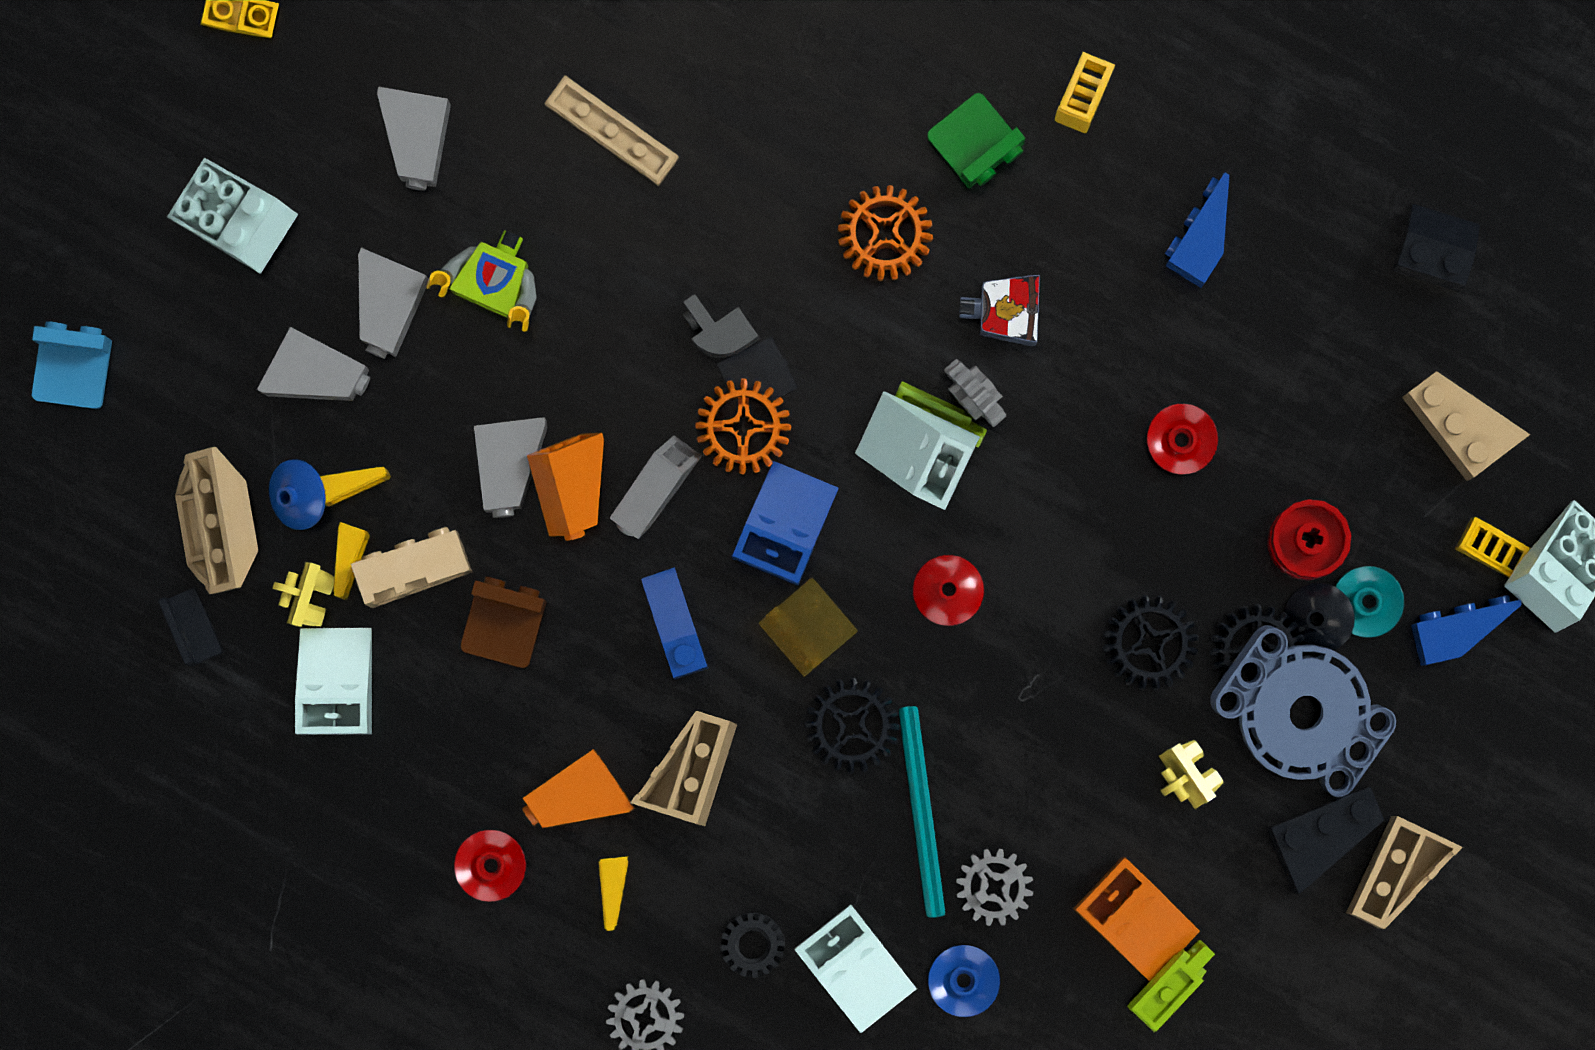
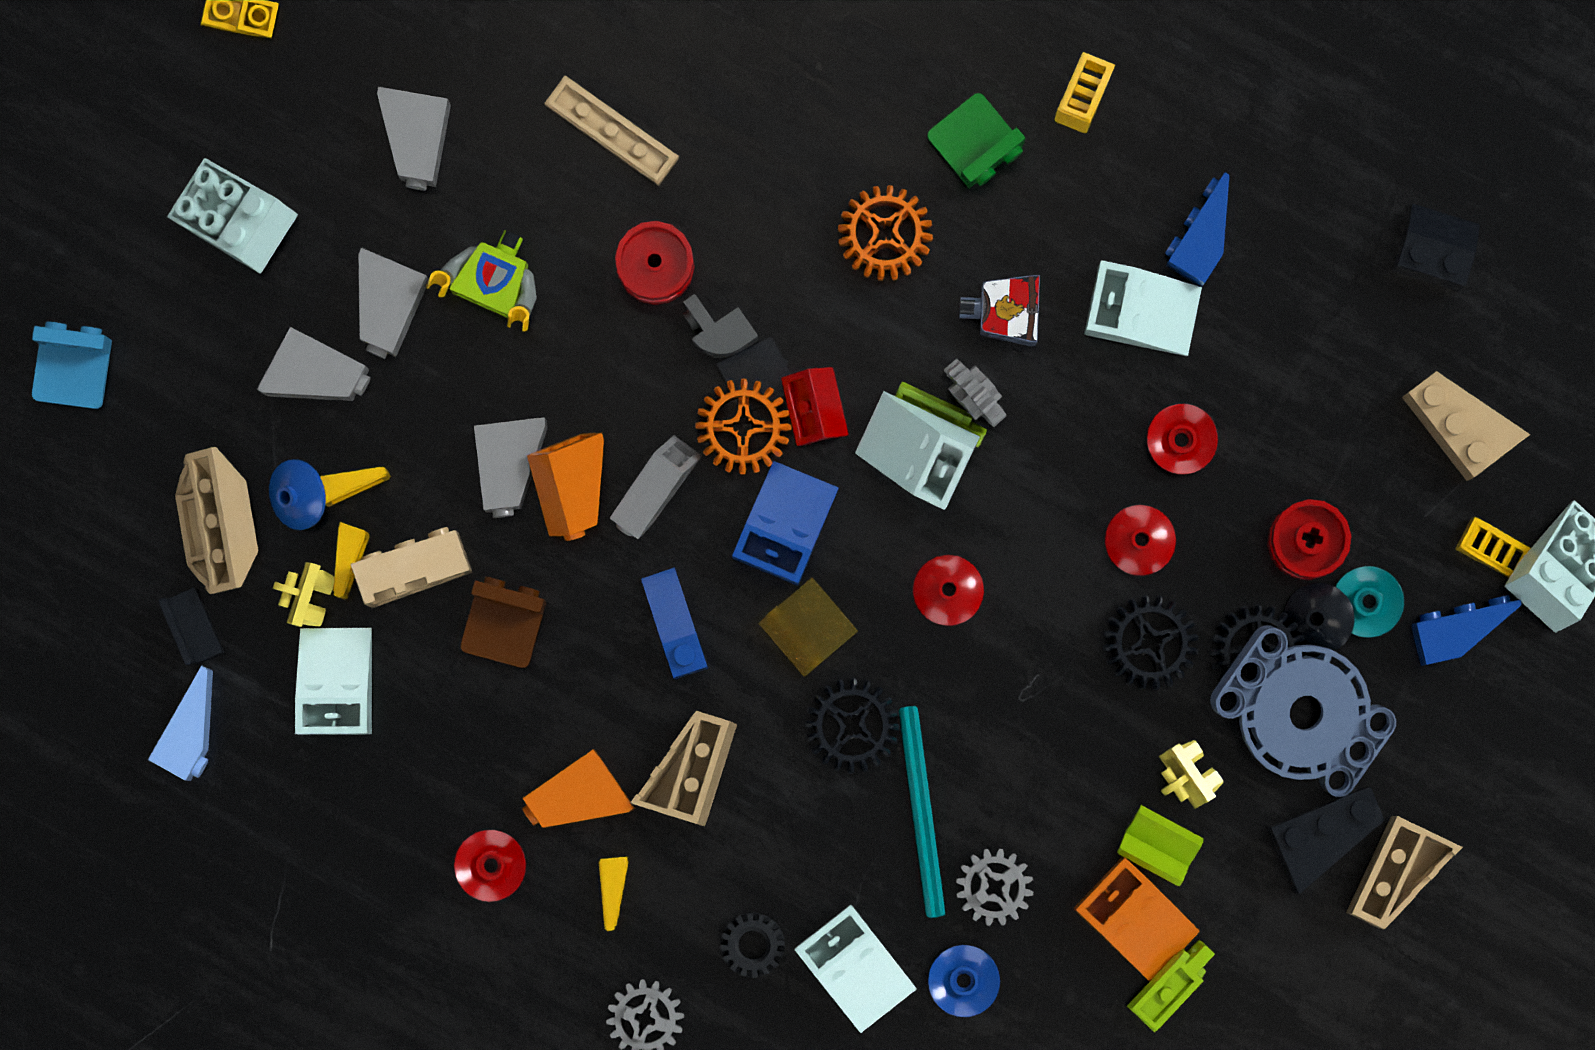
none -> light blue slope [148,666,213,781]
none -> red wheel [615,221,695,305]
none -> red panel [781,367,848,446]
none -> light aqua slope [1084,260,1202,356]
none -> red dish [1105,505,1176,576]
none -> lime panel [1117,805,1204,886]

